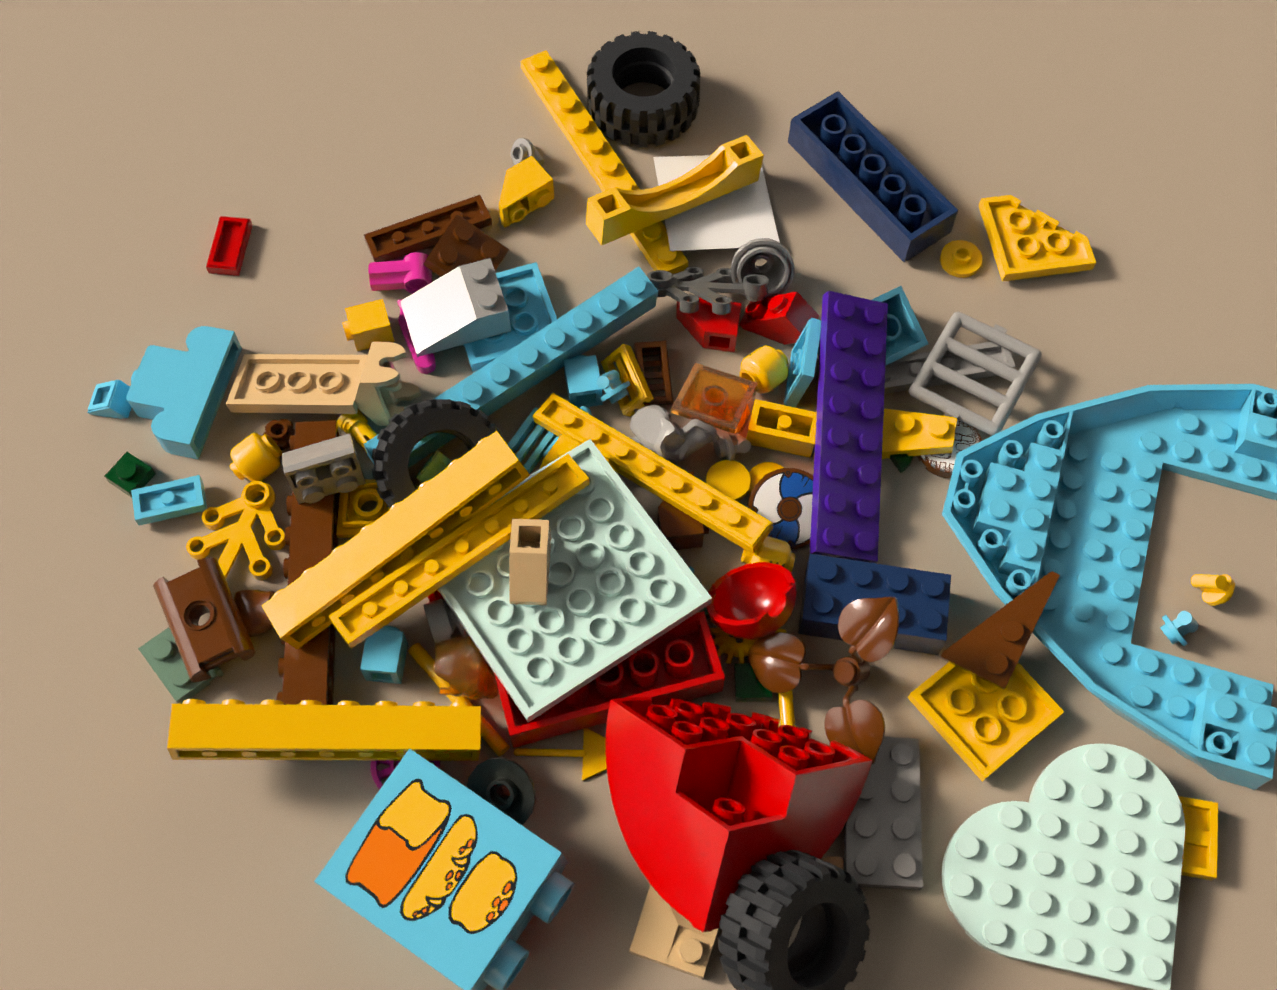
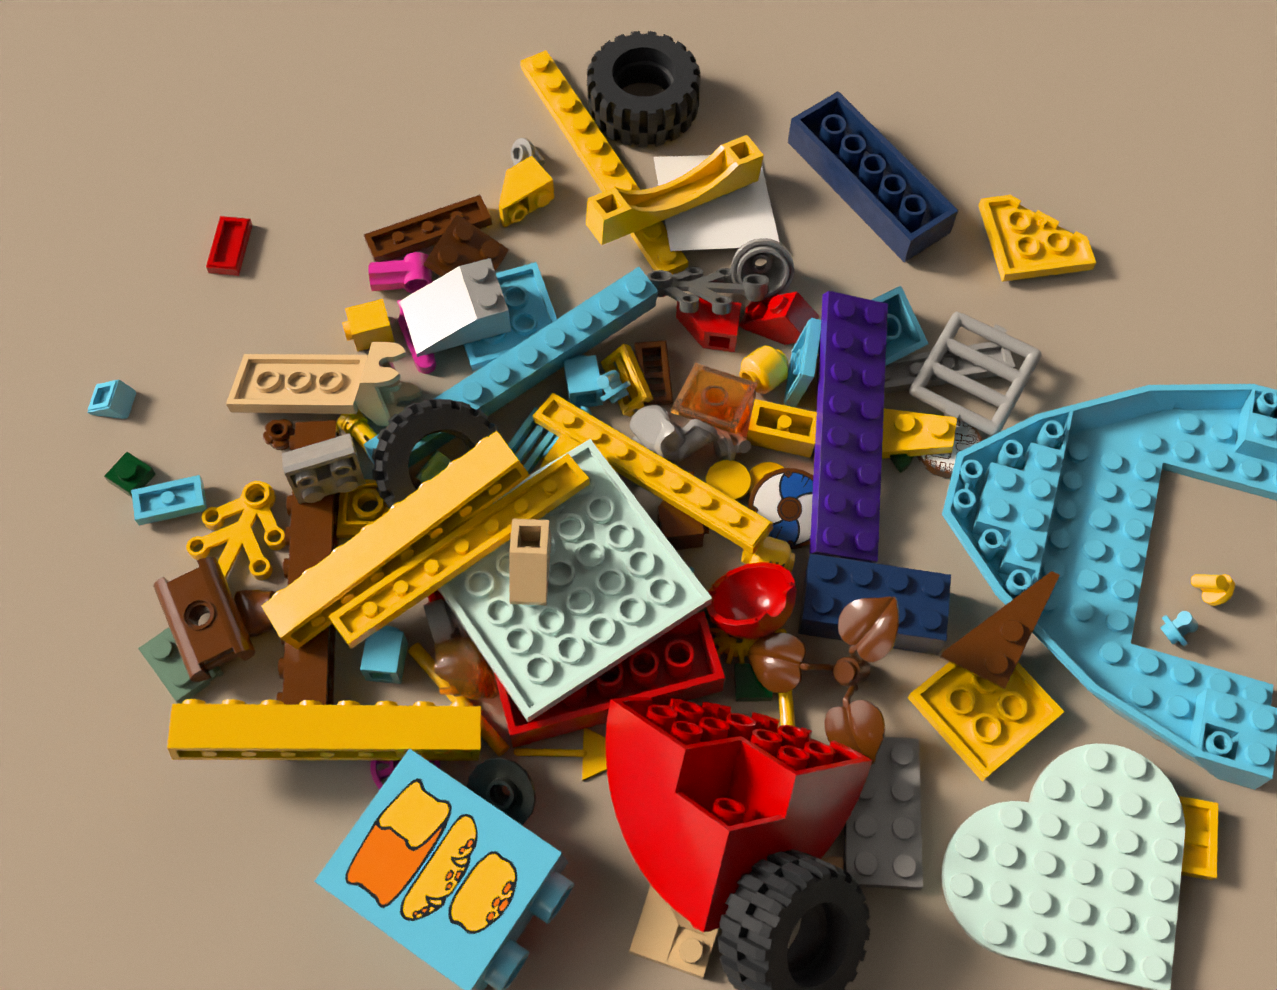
medium azure brick [126,326,242,460] -> none
yellow head [230,433,282,482] -> none
yellow piece [940,240,982,278] -> none

